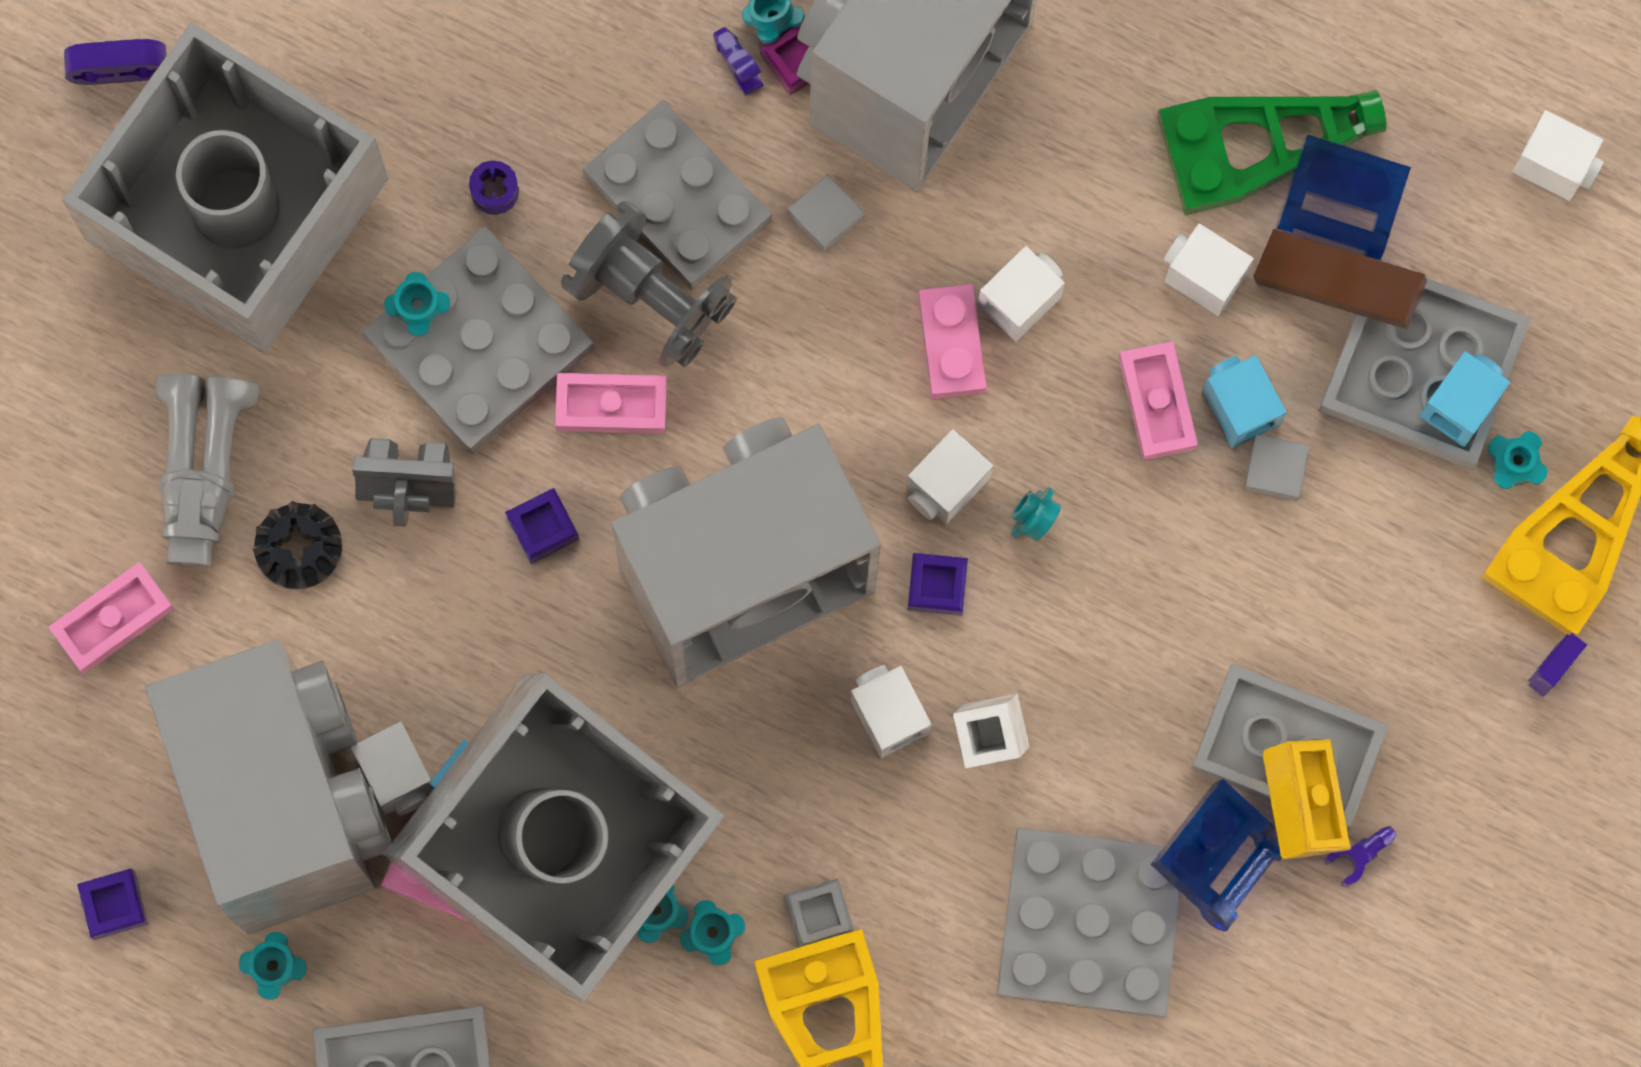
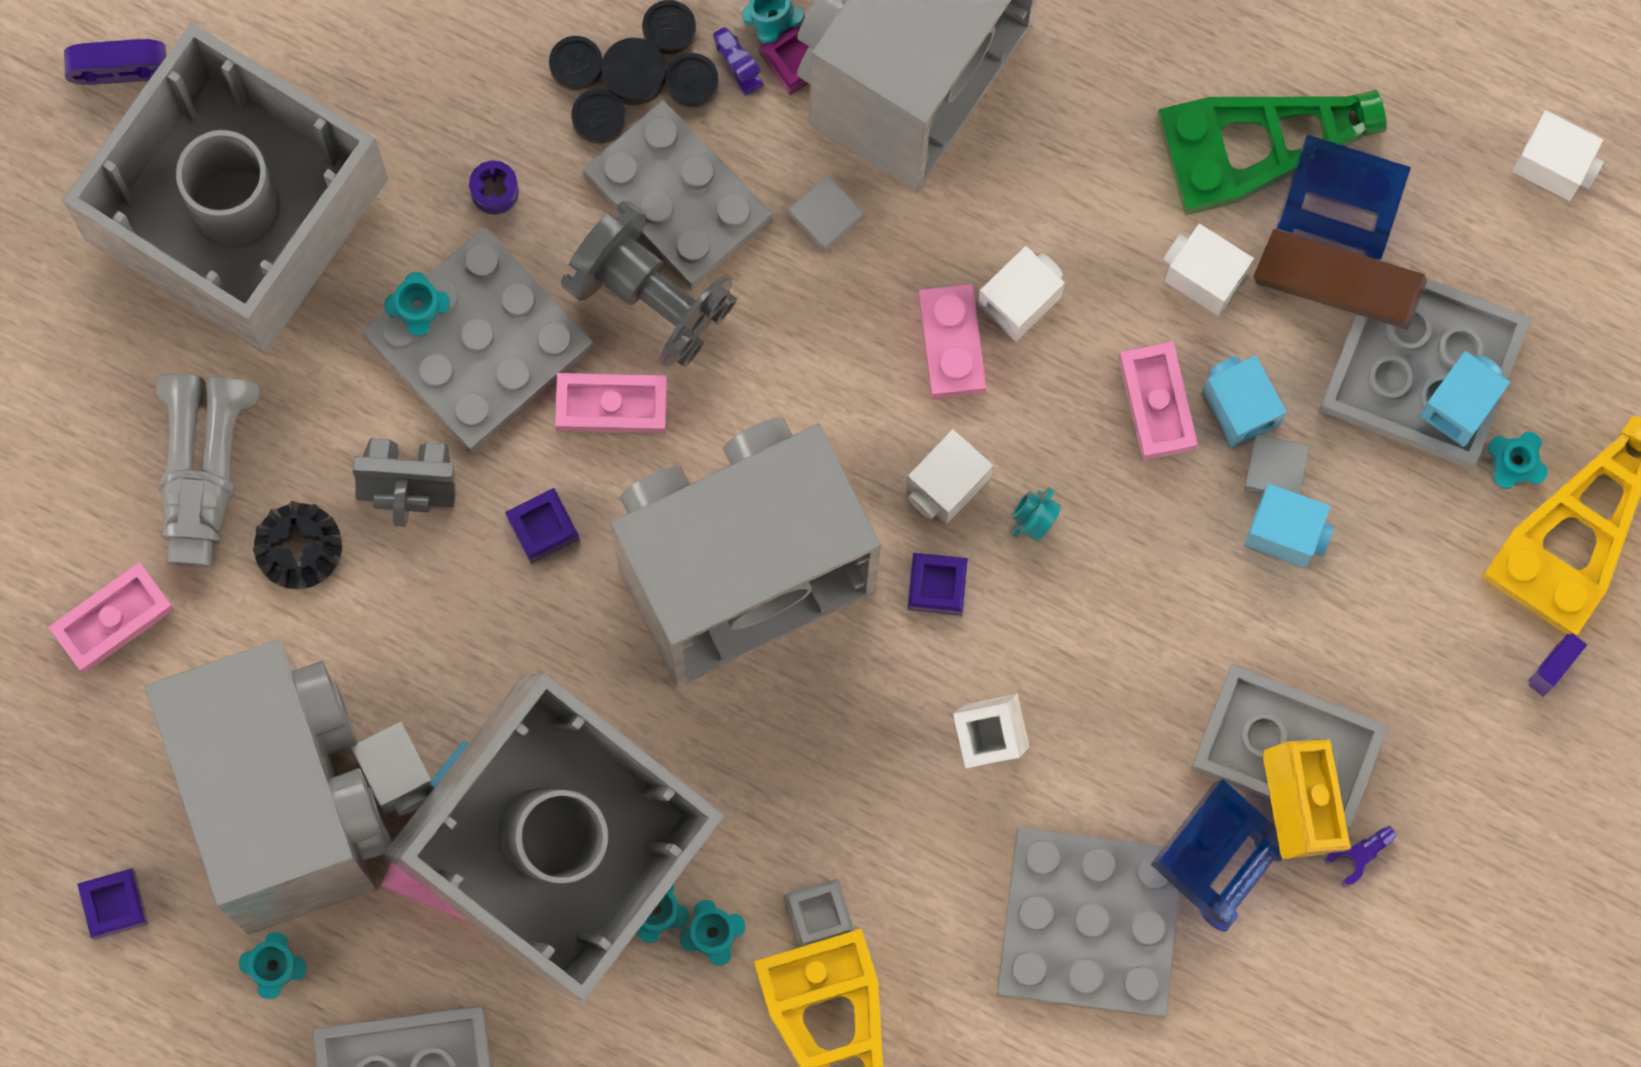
white brick [850,665,932,759] -> none
none -> black piece [549,0,719,143]
none -> medium azure brick [1244,483,1334,568]

